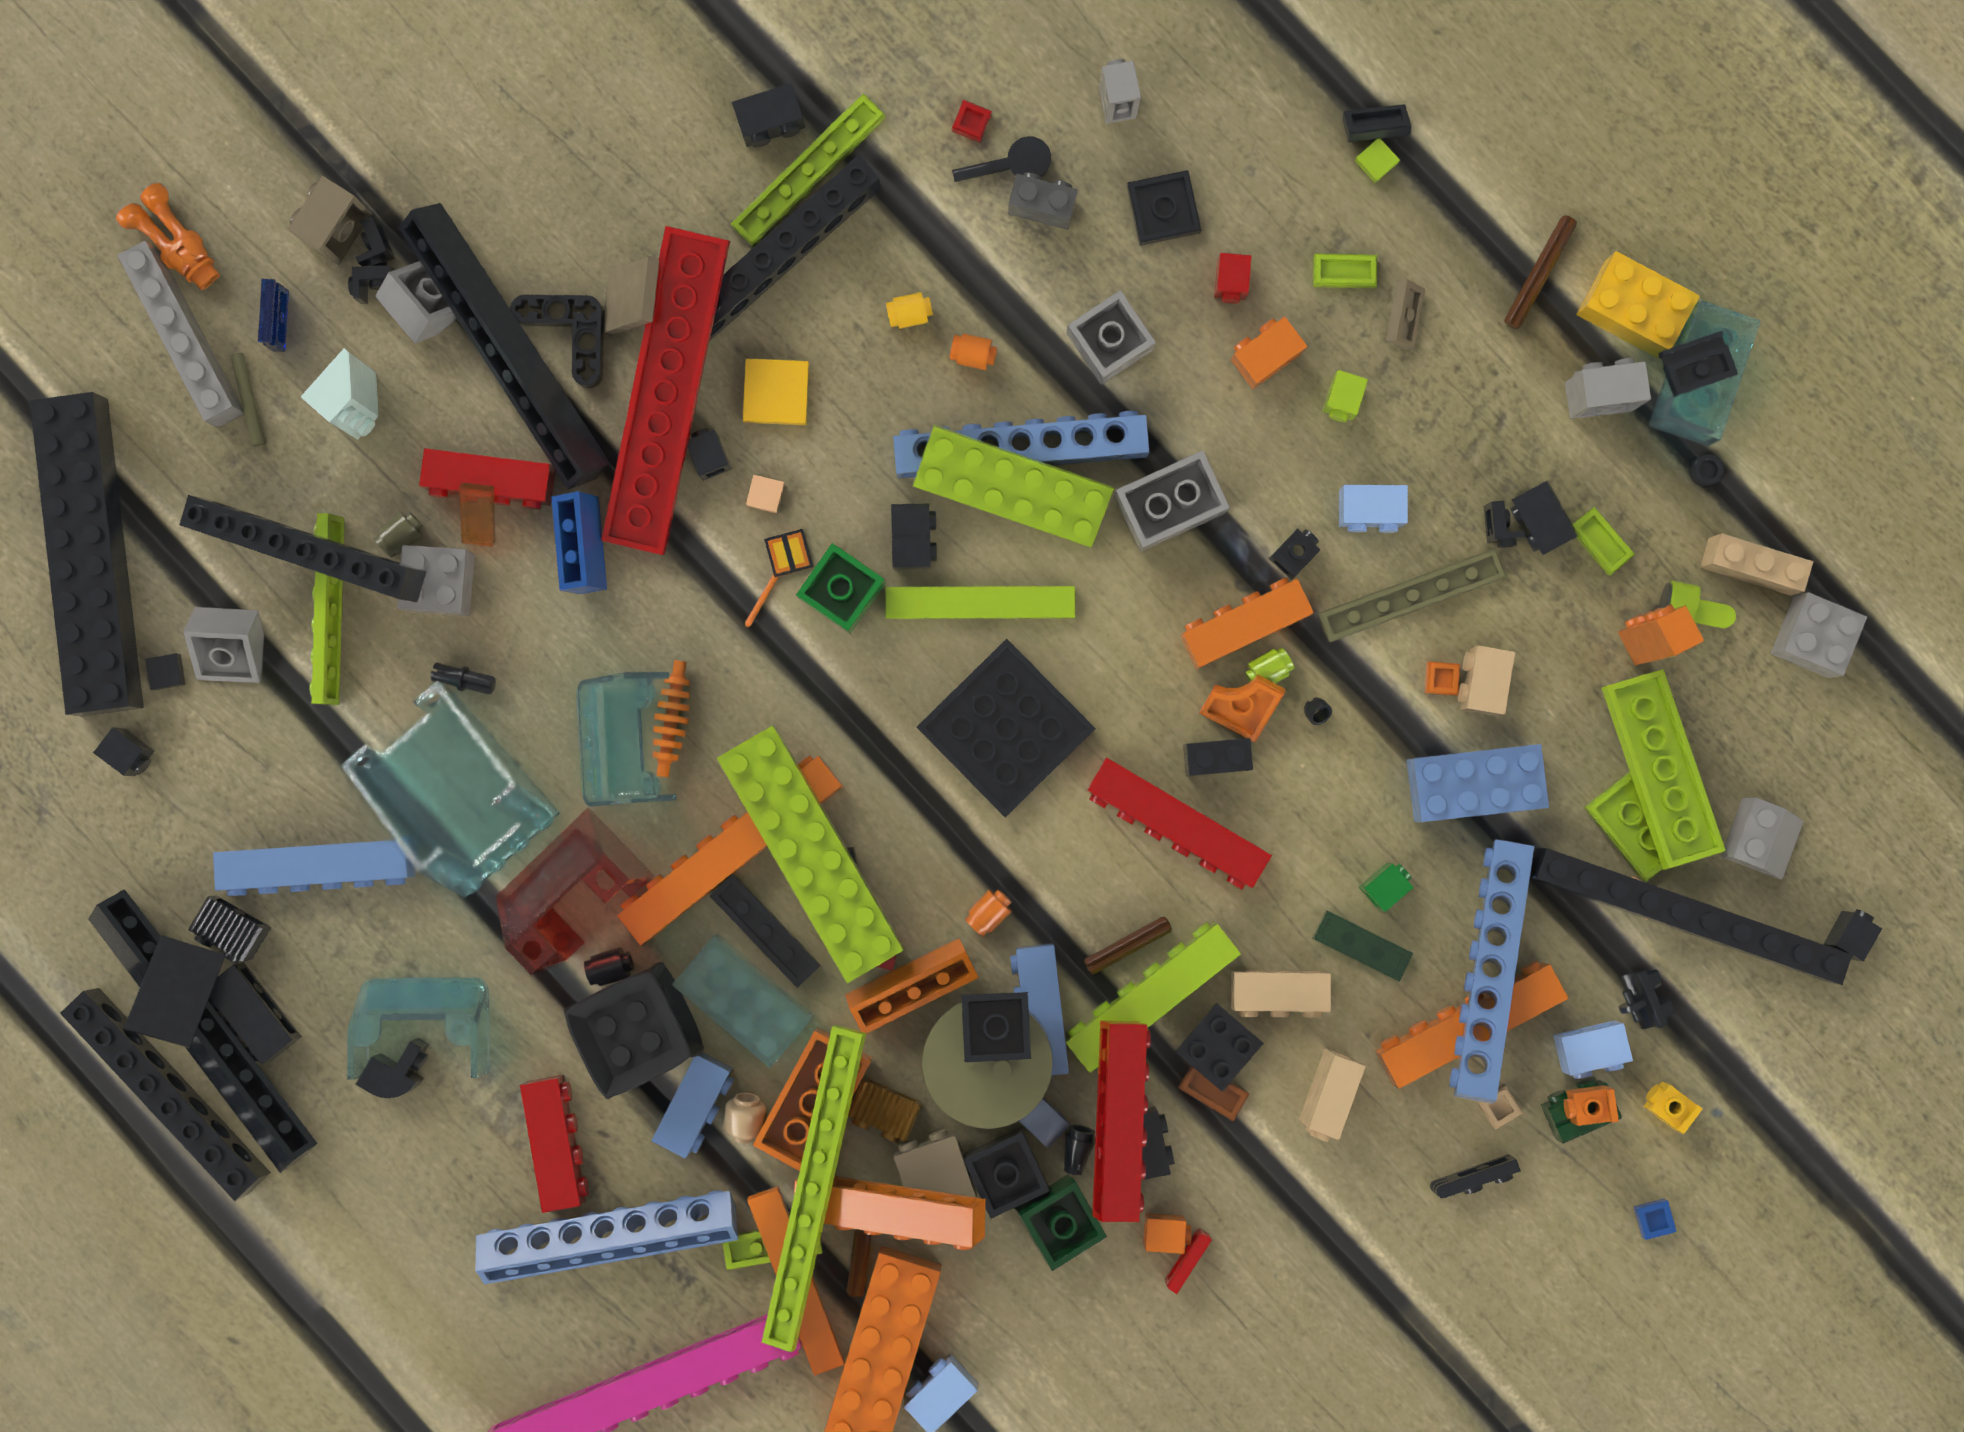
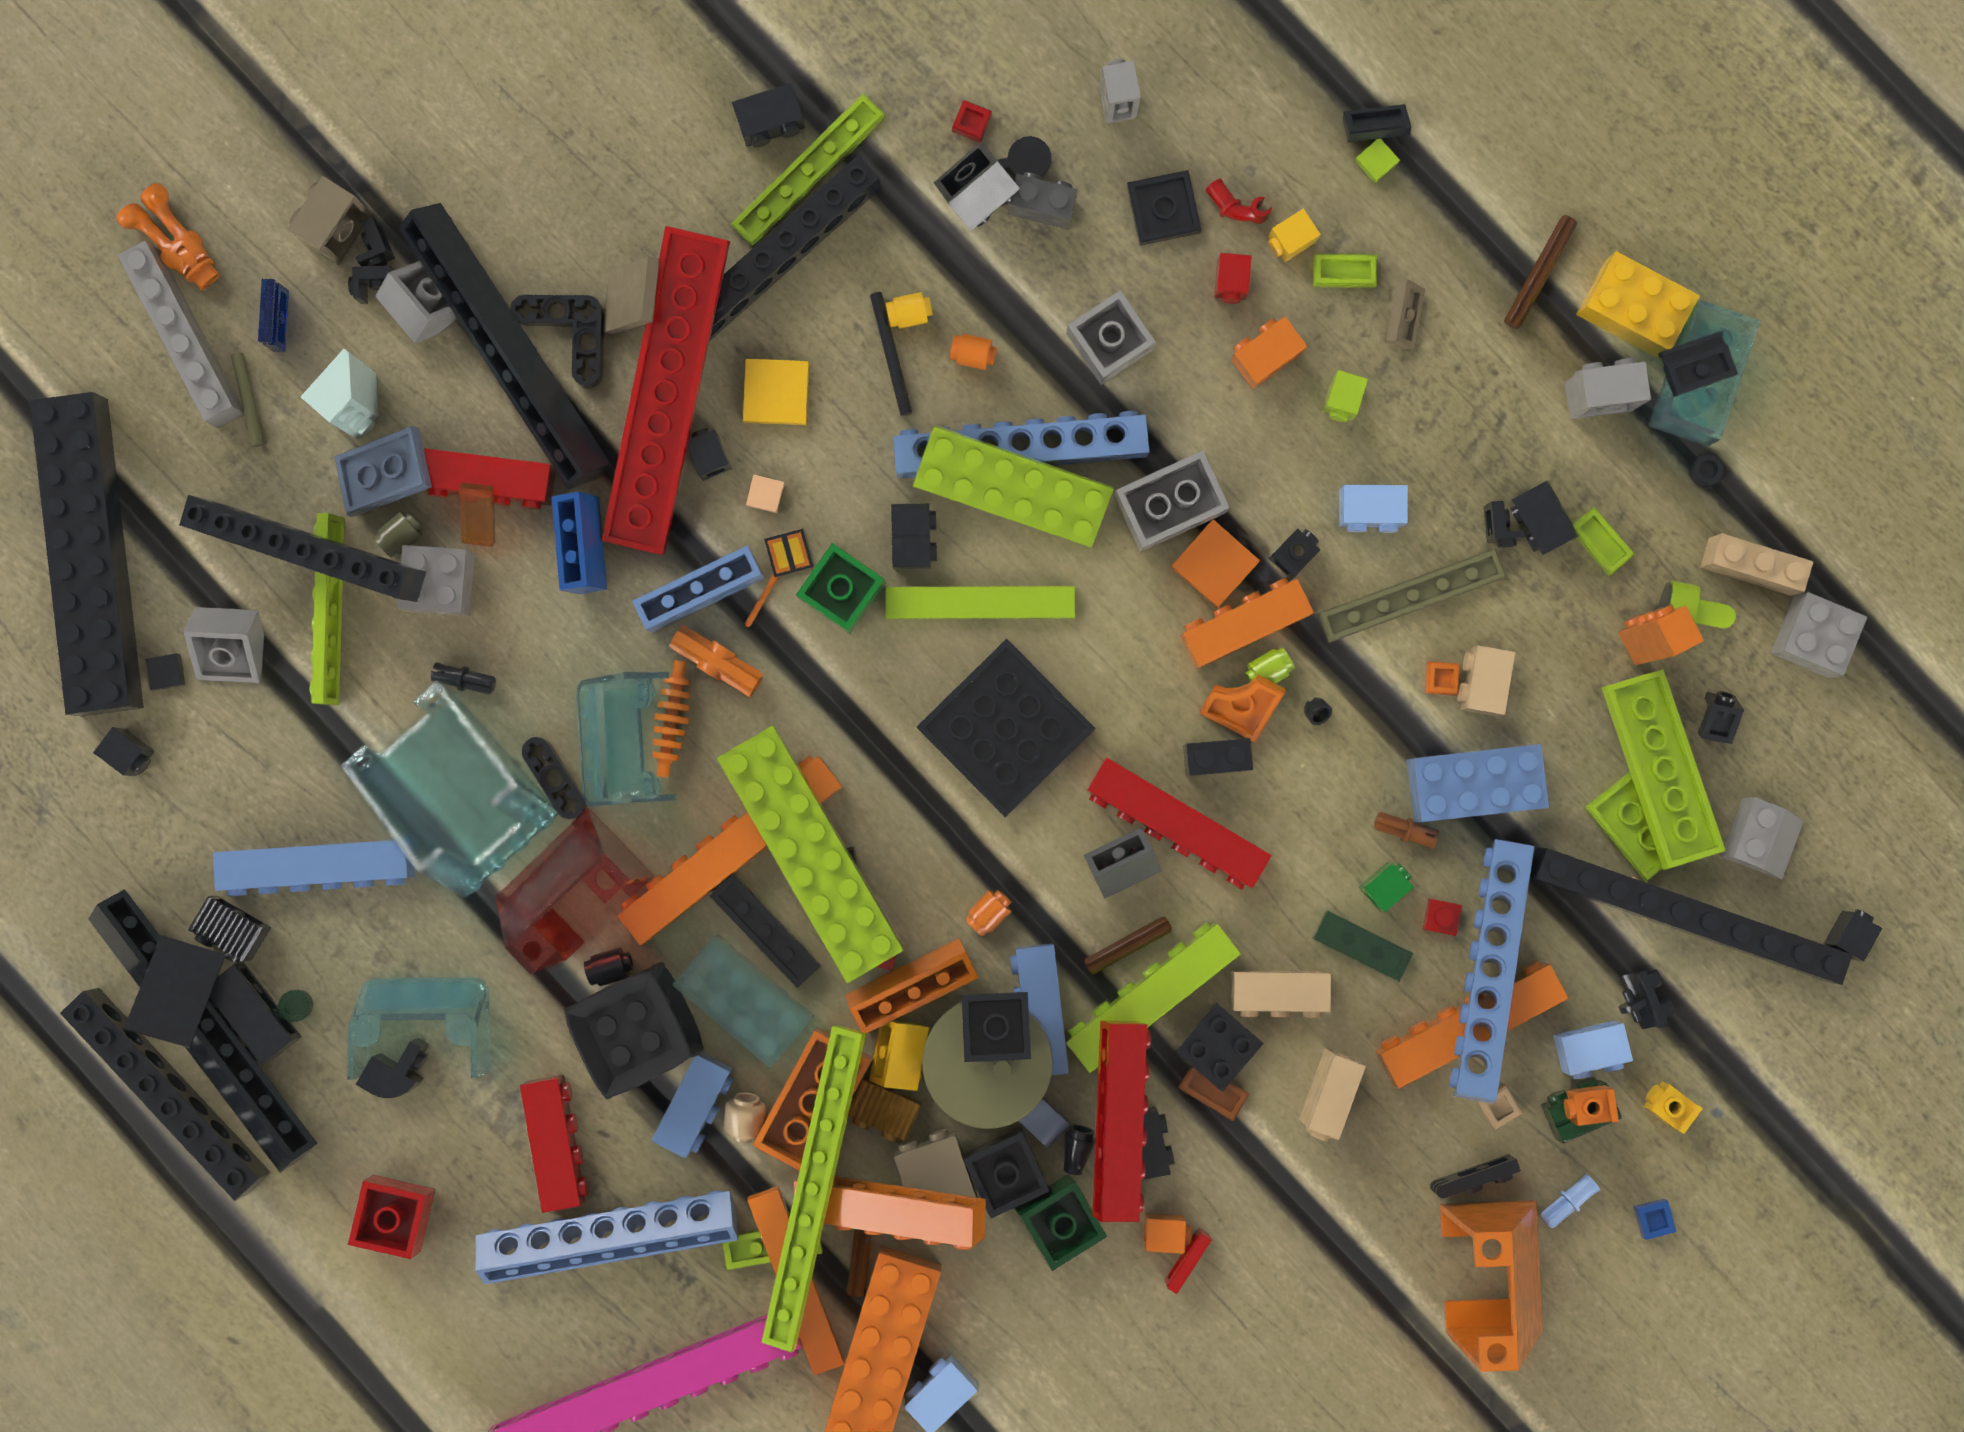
none -> clear green tile [278,989,313,1022]
none -> sand blue tile [334,426,432,517]
none -> red brick [348,1175,436,1259]
none -> black beam [522,737,587,819]
none -> medium blue brick [632,545,765,633]
none -> orange piece [669,624,764,697]
none -> yellow brick [869,1019,929,1091]
none -> black bar [870,292,912,416]
none -> brick [933,141,1020,230]
none -> dark grey brick [1084,828,1162,899]
none -> orange tile [1171,519,1260,609]
none -> red piece [1205,178,1272,224]
none -> yellow brick [1268,208,1321,262]
none -> dark orange axle [1374,812,1439,849]
none -> red plate [1423,898,1462,936]
none -> orange windscreen [1440,1200,1543,1372]
none -> light blue axle [1540,1174,1600,1229]
none -> black bracket [1698,691,1744,744]

